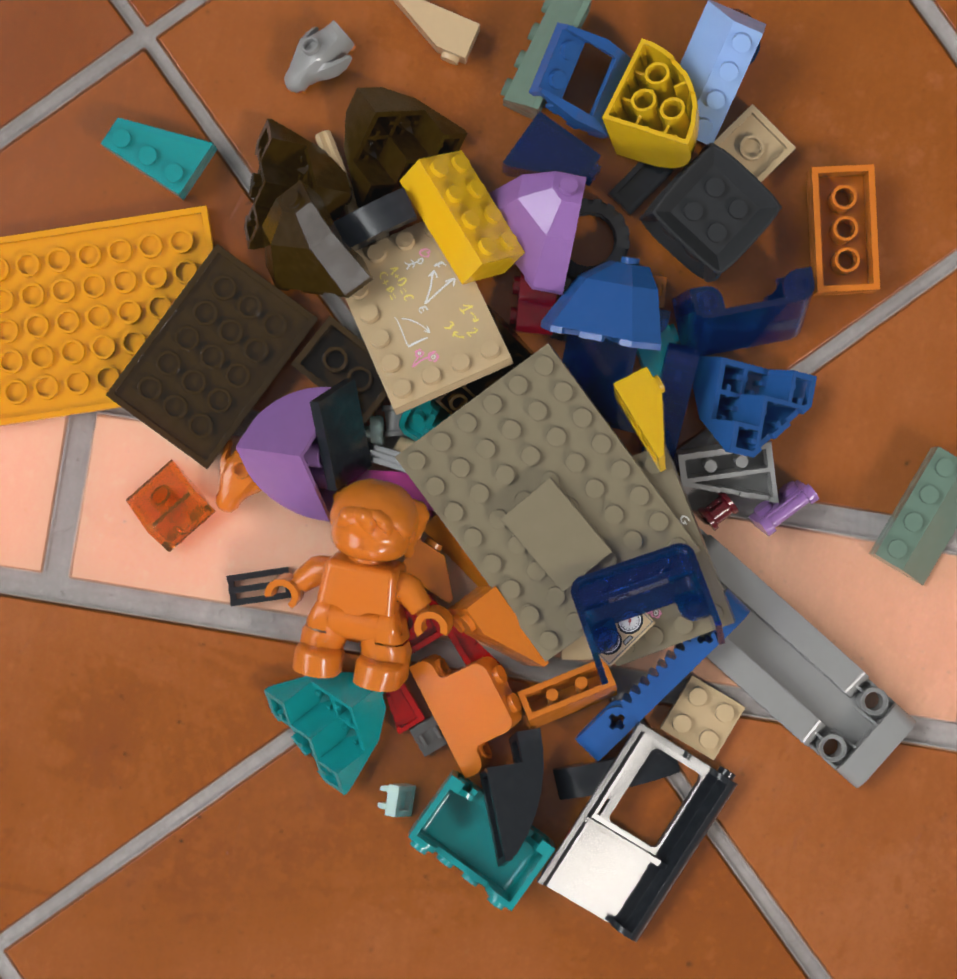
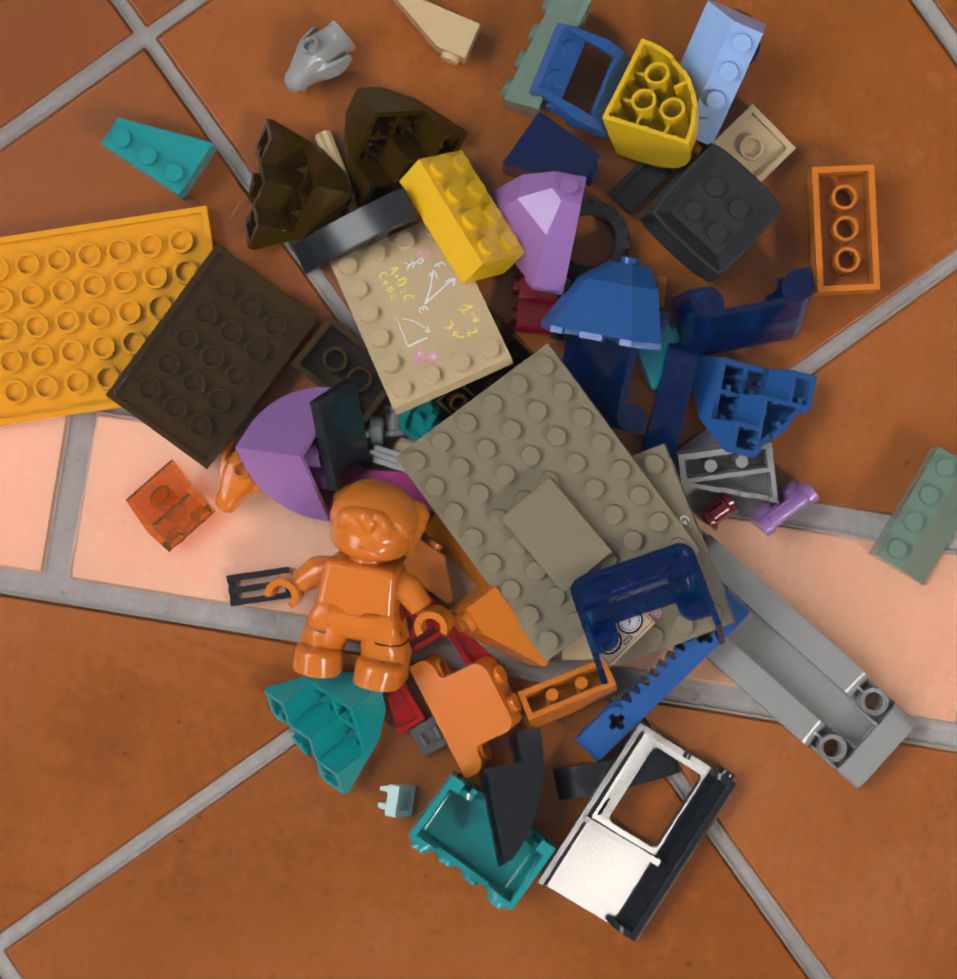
dark brown brick [262,180,373,298] -> none
yellow slope [613,367,666,472] -> none
tan plate [660,675,745,760] -> none

